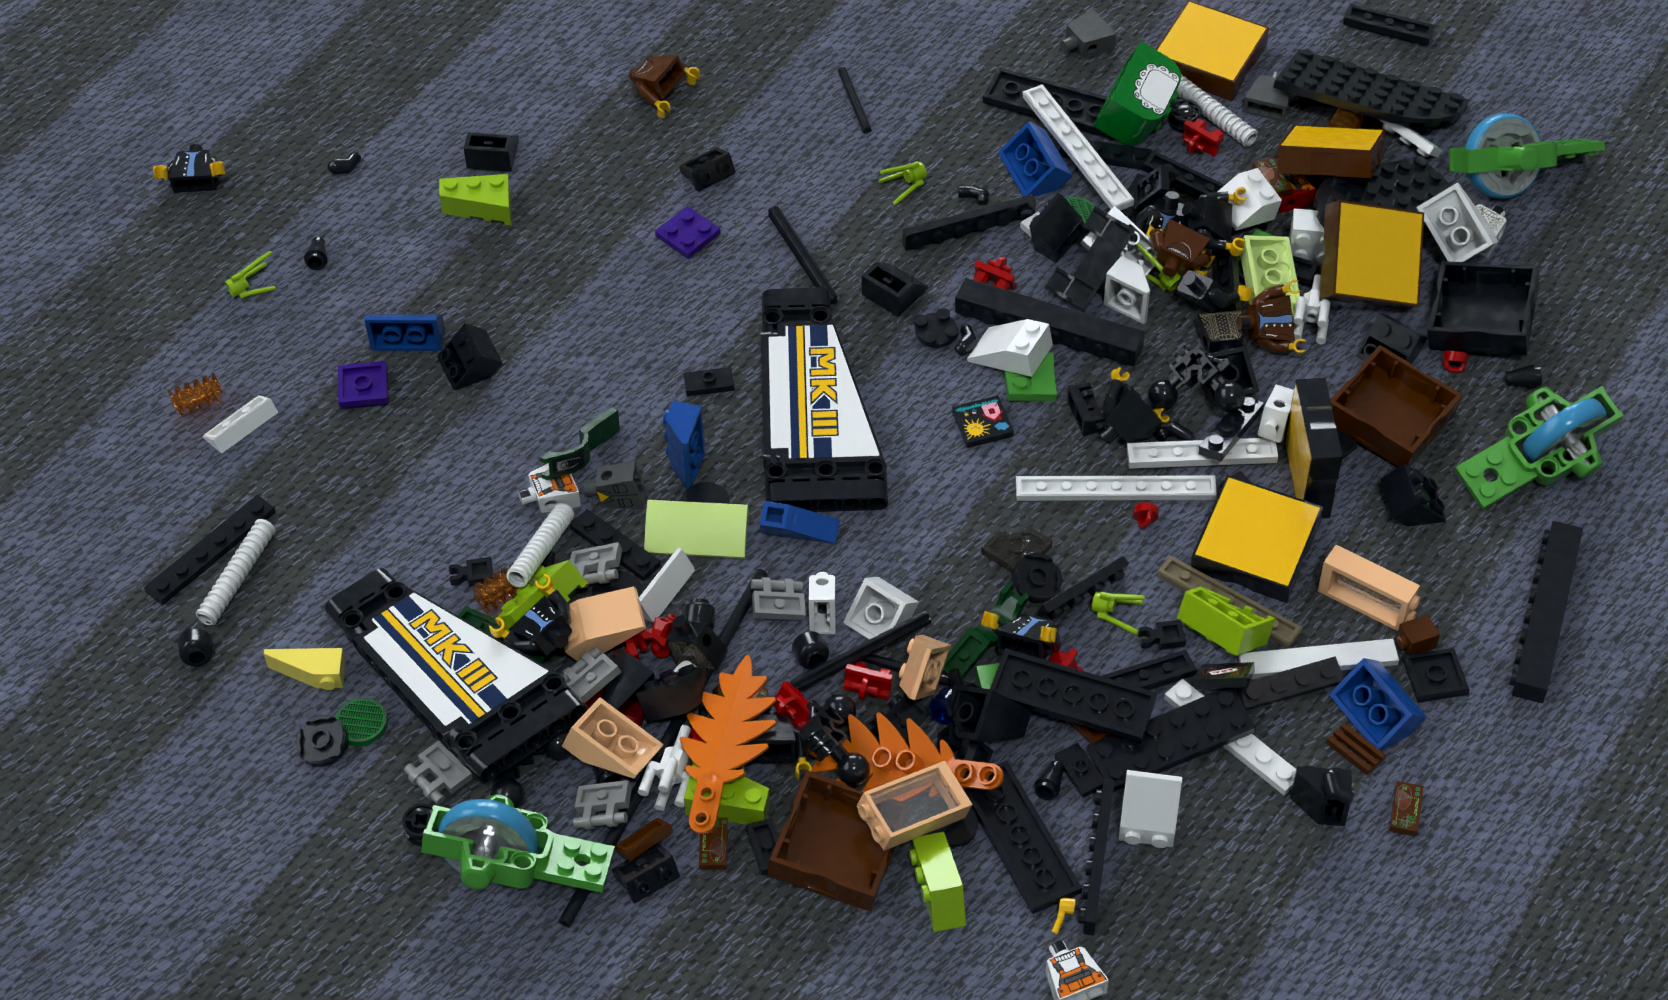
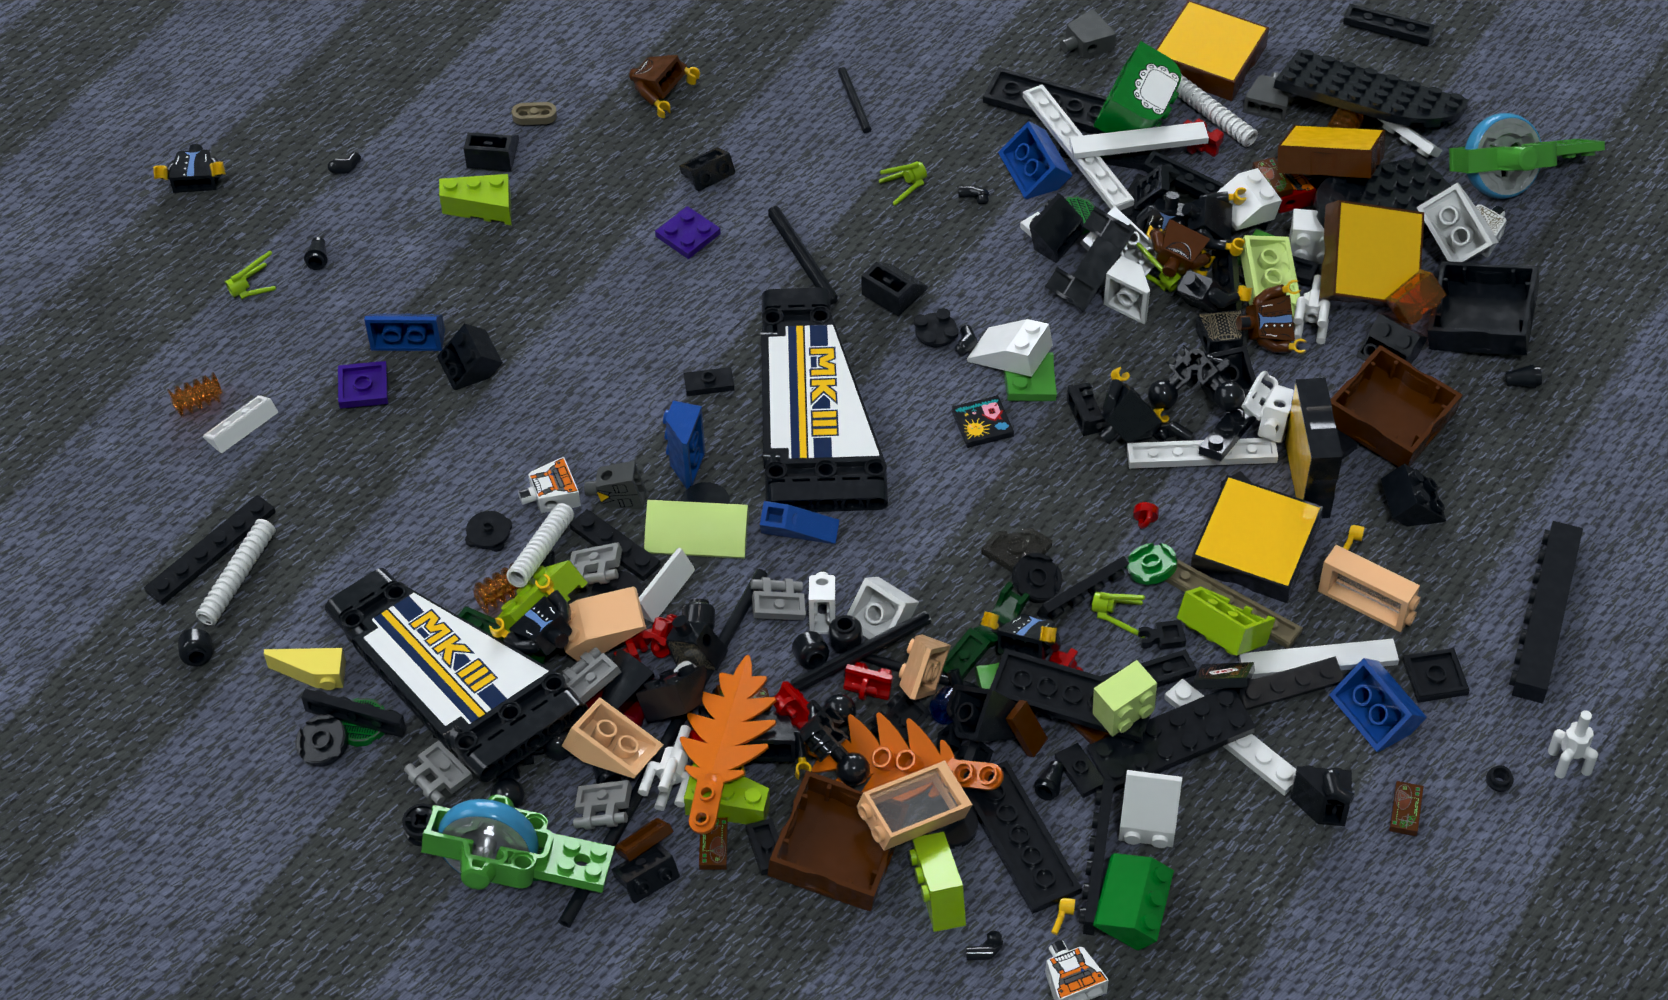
black plate [449,557,494,586] -> none
dark green piece [540,407,620,480] -> none
black plate [902,194,1036,251] -> none
black brick [955,278,1145,367] -> none
red hips [973,256,1017,290] -> none
white tile [1016,475,1217,501] -> none
black wheel [1168,99,1201,133] -> none
reddish brown tile [1326,723,1385,775] -> none
reddish brown brick [1396,615,1440,655] -> none
red tile [1443,350,1468,373] -> none
bright green piece [1454,386,1624,510] -> none
none -> black plate [301,688,406,738]
none -> black piece [465,511,512,552]
none -> dark tan plate [512,102,557,125]
none -> black head [829,615,863,653]
none -> black arm [966,931,1003,961]
none -> reddish brown tile [1005,700,1048,757]
none -> white tile [1069,122,1209,159]
none -> yellowish green brick [1093,660,1157,737]
none -> green slope [1093,853,1174,951]
none -> green tile [1127,543,1178,585]
none -> white piece [1241,371,1278,421]
none -> yellow hand [1343,525,1364,550]
none -> clear orange brick [1385,269,1446,325]
none -> black plate [1486,765,1514,792]
none -> white plant [1548,711,1598,778]

